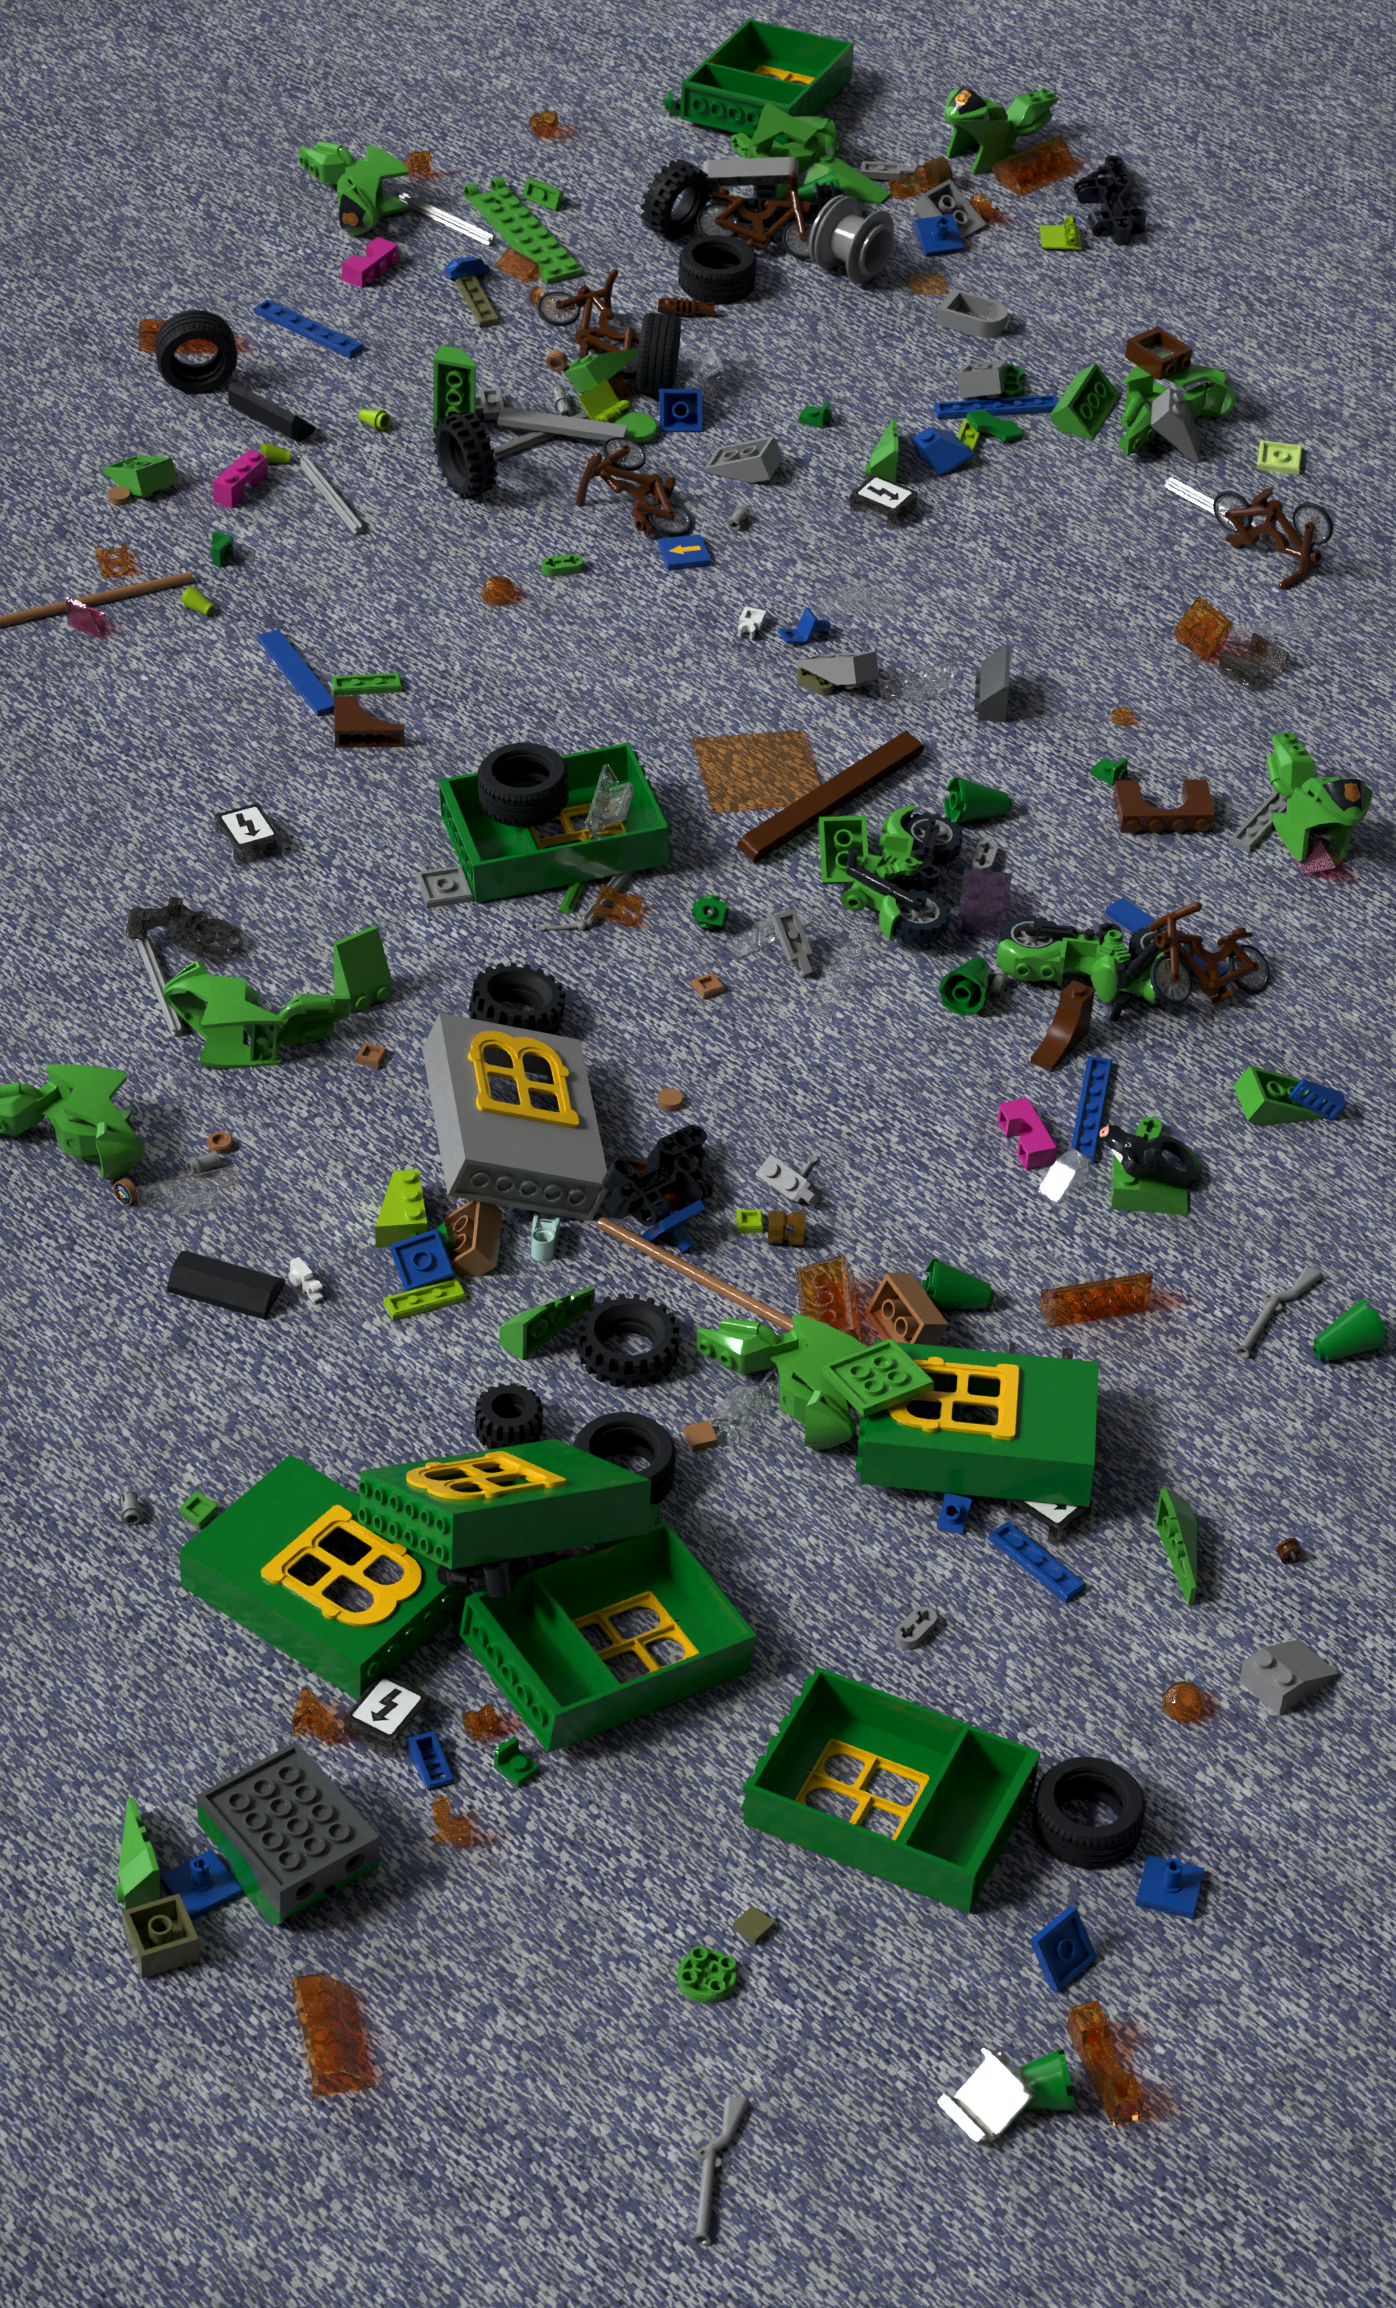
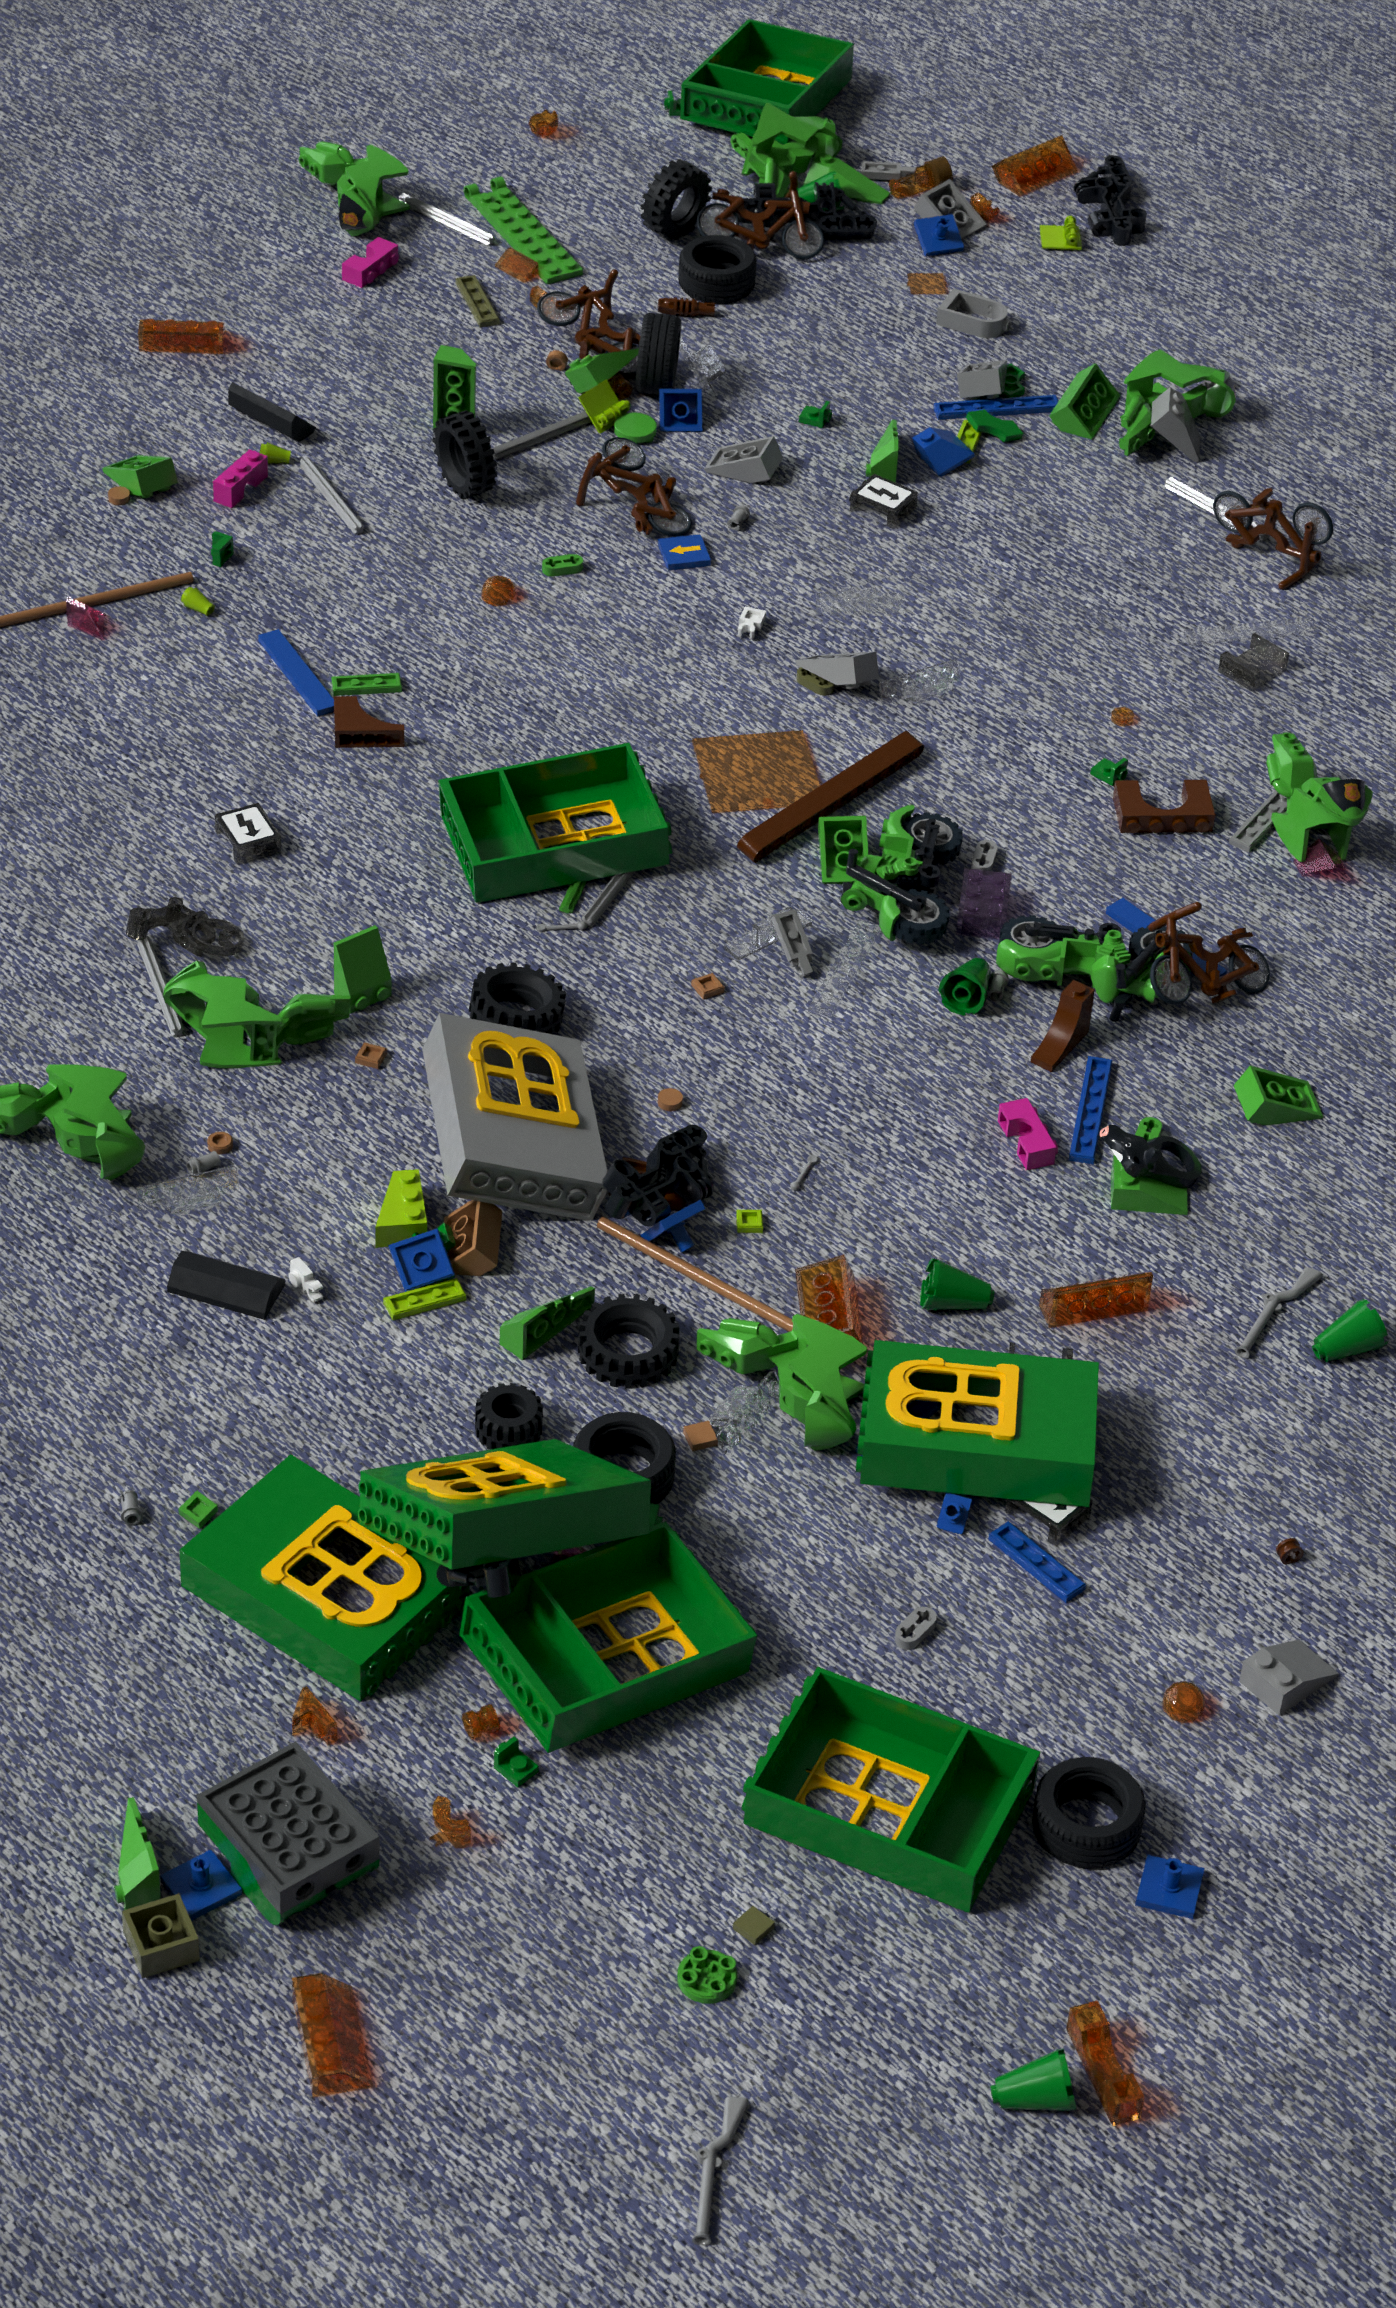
clear orange piece [95,543,133,579] -> none
tile [113,1178,138,1205] -> none
black tyre [155,310,238,393] -> none
blue tile [254,299,363,358] -> none
panel [344,1672,430,1758] -> none
lime cone [358,409,391,431] -> none
clear orange piece [402,150,431,176] -> none
blue slope [406,1730,455,1790] -> none
light grey tile [415,866,473,908] -> none
blue slope [445,256,490,279] -> none
light grey plate [475,388,504,420] -> none
black tyre [478,743,569,827] -> none
light grey tile [498,407,627,444] -> none
bright green tile [523,178,565,211] -> none
light aqua piece [531,1215,560,1262] -> none
light grey pin [552,386,573,417] -> none
clear bracket [585,764,635,840] -> none
clear orange piece [593,884,643,928] -> none
green brick [692,894,730,930] -> none
light grey beam [702,157,799,205] -> none
light grey hinge [755,1154,820,1207] -> none
pearl gold wheel [768,1210,806,1246] -> none
blue bracket [778,608,831,644] -> none
light grey wheel [809,195,894,284] -> none
bright green plate [822,1338,934,1417] -> none
medium nougat slope [865,1273,949,1346] -> none
clear smoke panel [937,2046,1036,2148] -> none
bright green piece [944,86,1059,174] -> none
green cone [944,777,1012,824] -> none
dark grey slope [974,645,1011,722] -> none
blue tile [1030,1907,1098,1992] -> none
clear slope [1037,1148,1091,1205] -> none
reddish brown window [1125,326,1193,381] -> none
bright green wedge [1155,1488,1199,1606] -> none
clear orange slope [1173,596,1233,662] -> none
yellowish green tile [1257,440,1302,475] -> none
blue slope [1289,1079,1346,1121] -> none

